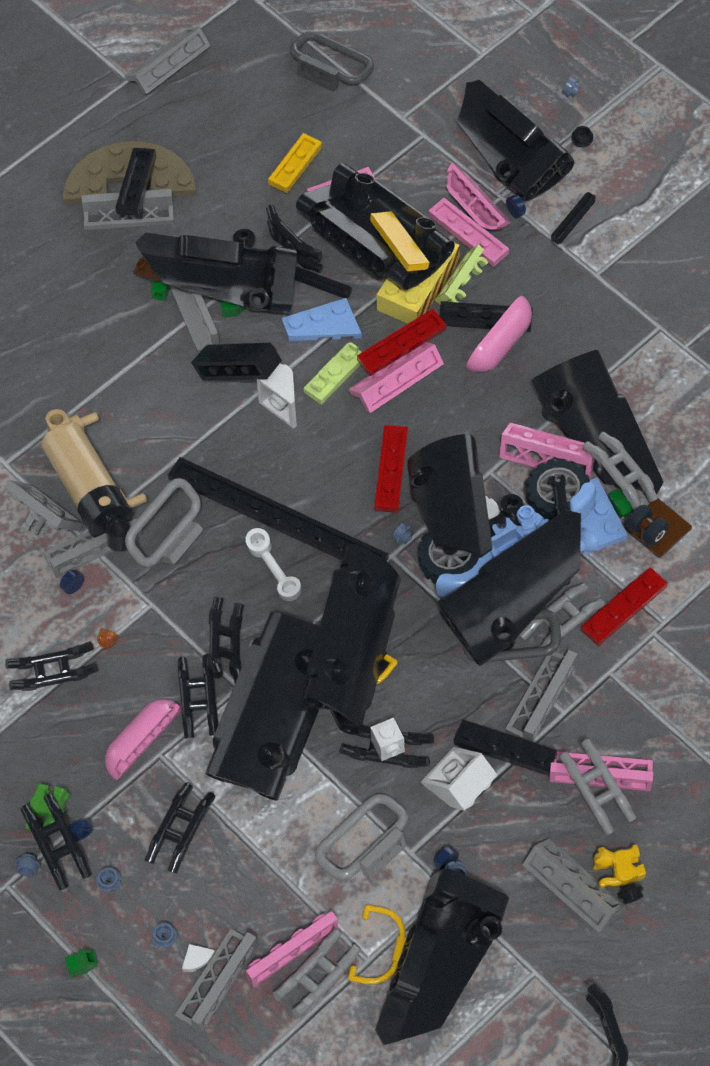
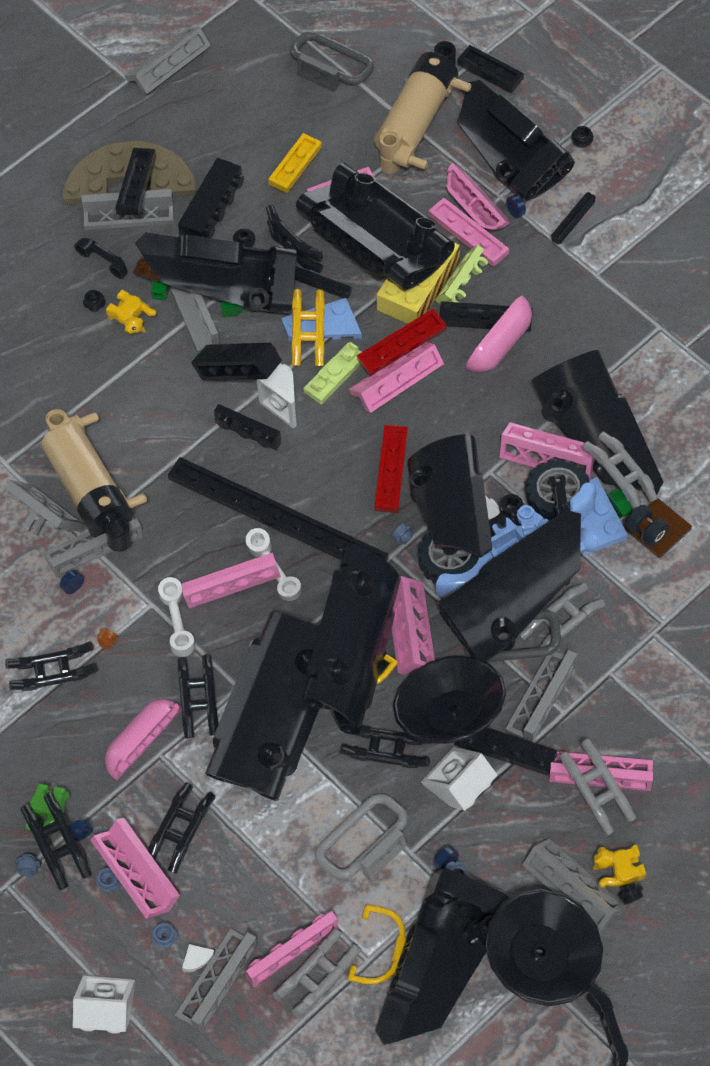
green piece [65,949,98,978] -> none
light grey bar [125,478,203,567] -> none
black piece [208,597,244,683] -> none
yellow tile [370,211,430,271] -> none
white brick [370,718,405,761] -> none
sand blue plate [562,77,581,98] -> none
red plate [581,567,668,647] -> none
none -> white slope [73,975,135,1033]
none -> black bar [74,238,127,279]
none -> black plate [83,290,105,311]
none -> bright pink fence [91,817,180,919]
none -> yellow animal [106,290,156,334]
none -> white piece [158,577,195,657]
none -> black brick [178,157,244,238]
none -> bright pink fence [181,552,281,609]
none -> black plate [214,404,281,451]
none -> yellow piece [291,289,325,366]
none -> tan piece [374,41,471,174]
none -> bright pink fence [391,576,435,675]
none -> black dish [393,656,506,744]
none -> black plate [457,45,524,93]
none -> black dish [485,889,603,1007]

